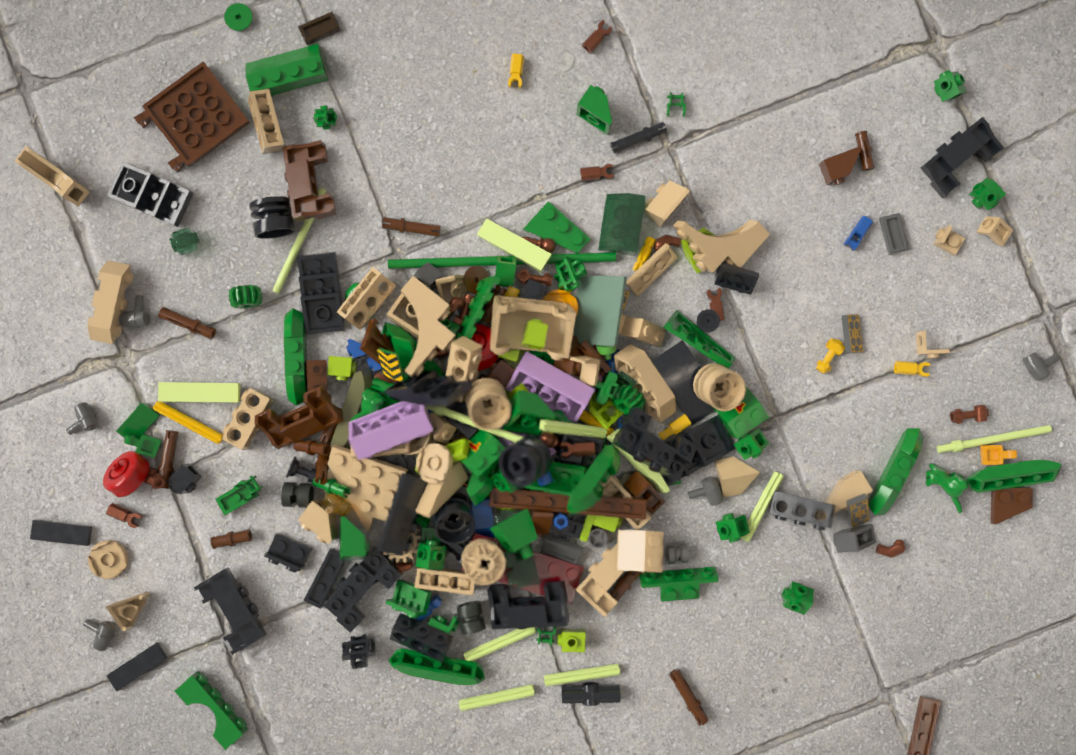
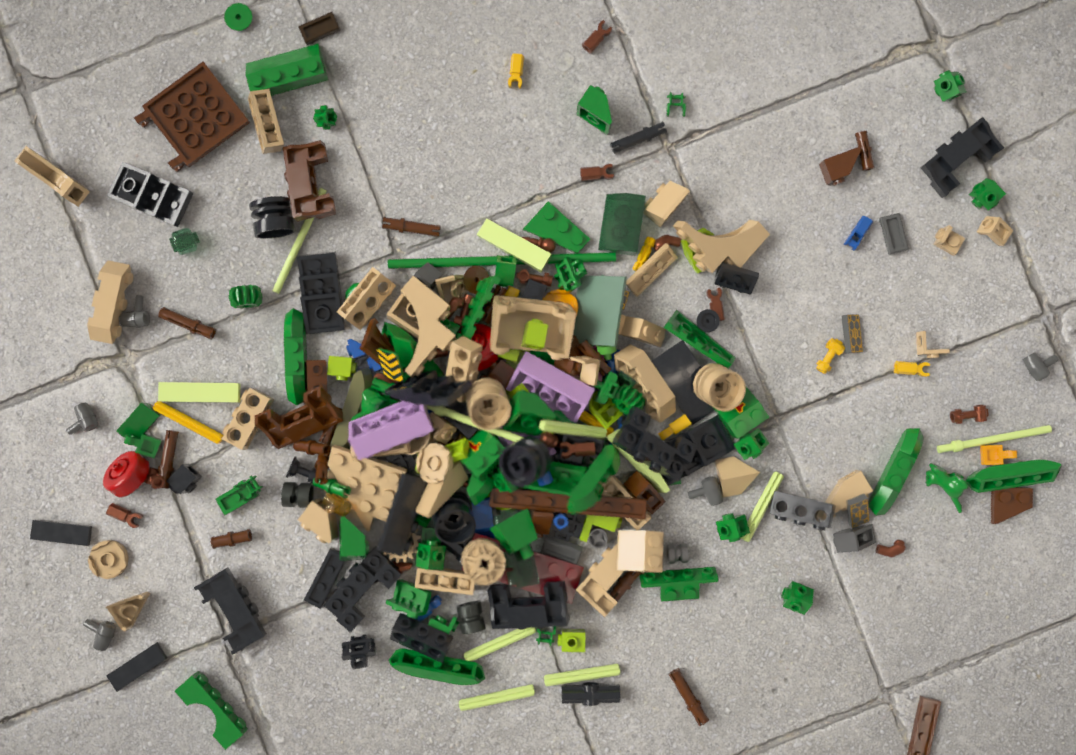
black bracket [264,533,312,573] -> none

